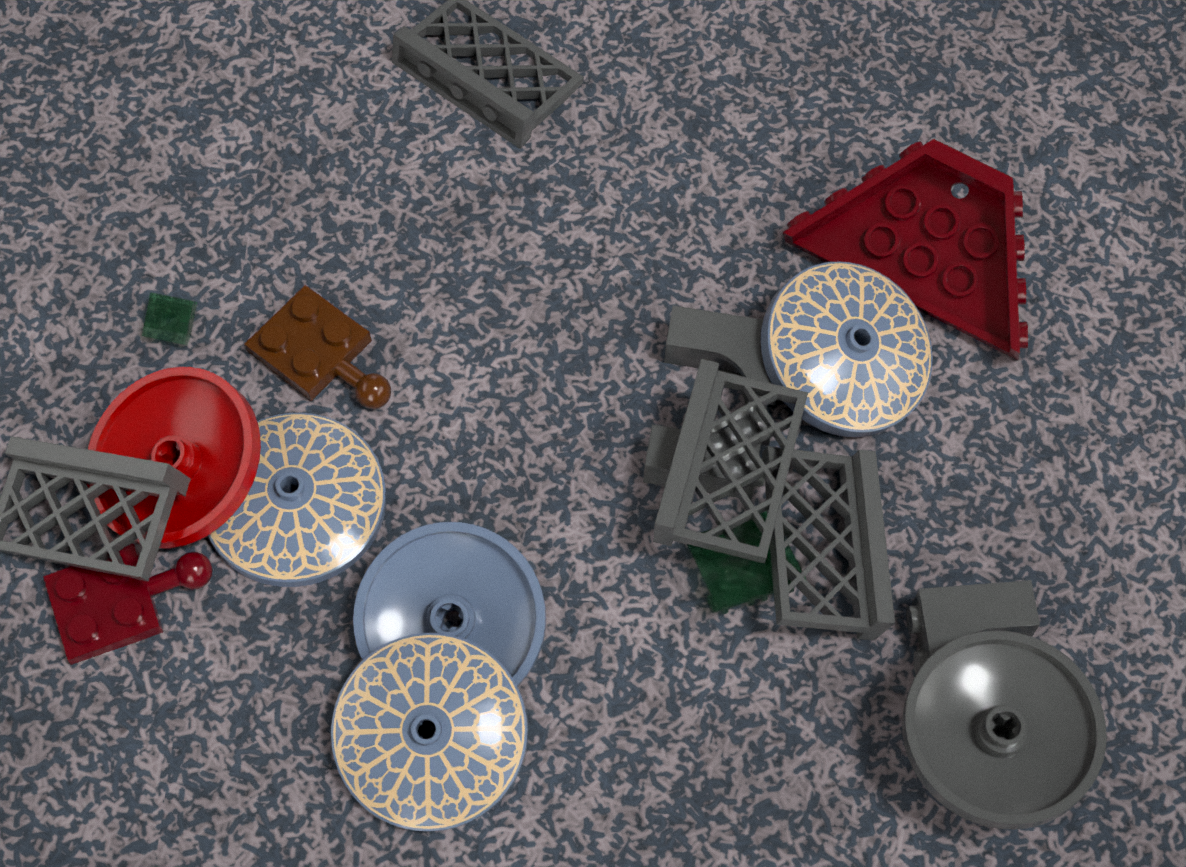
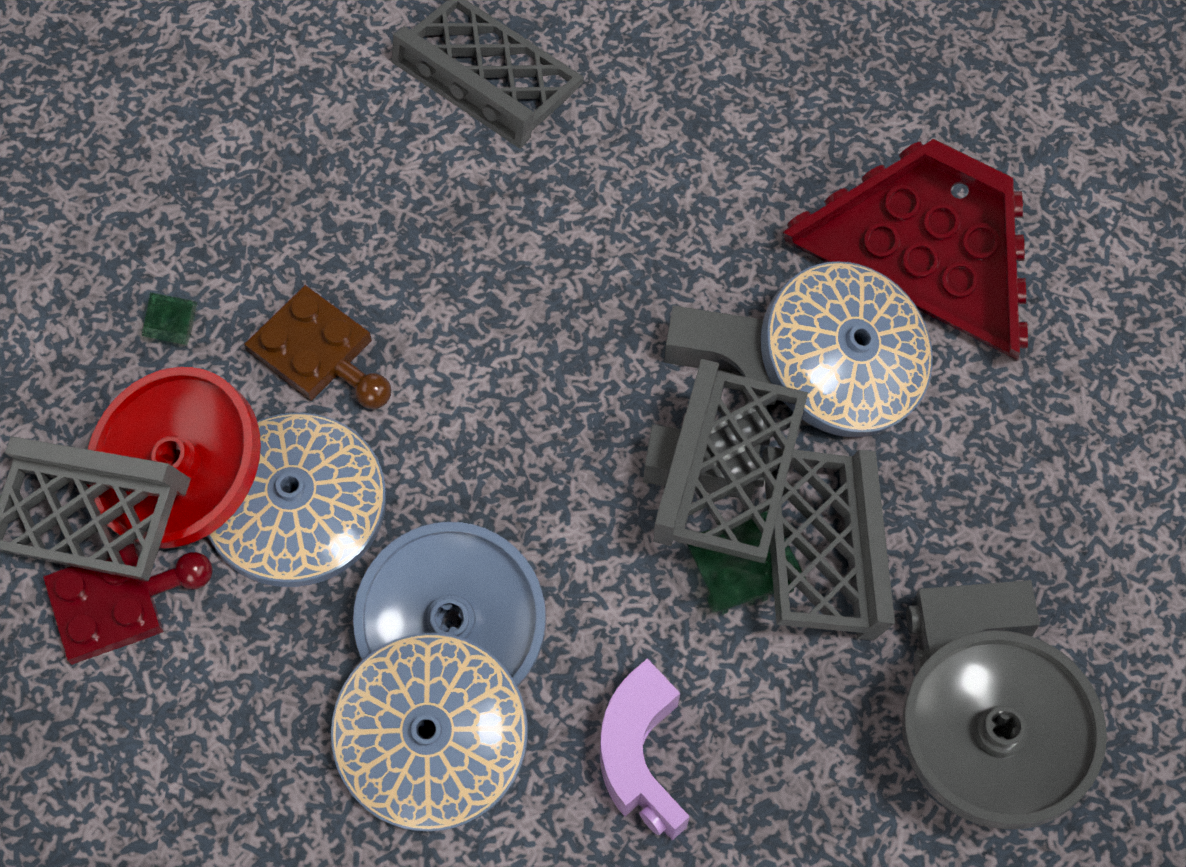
none -> lavender arch [600,658,690,840]

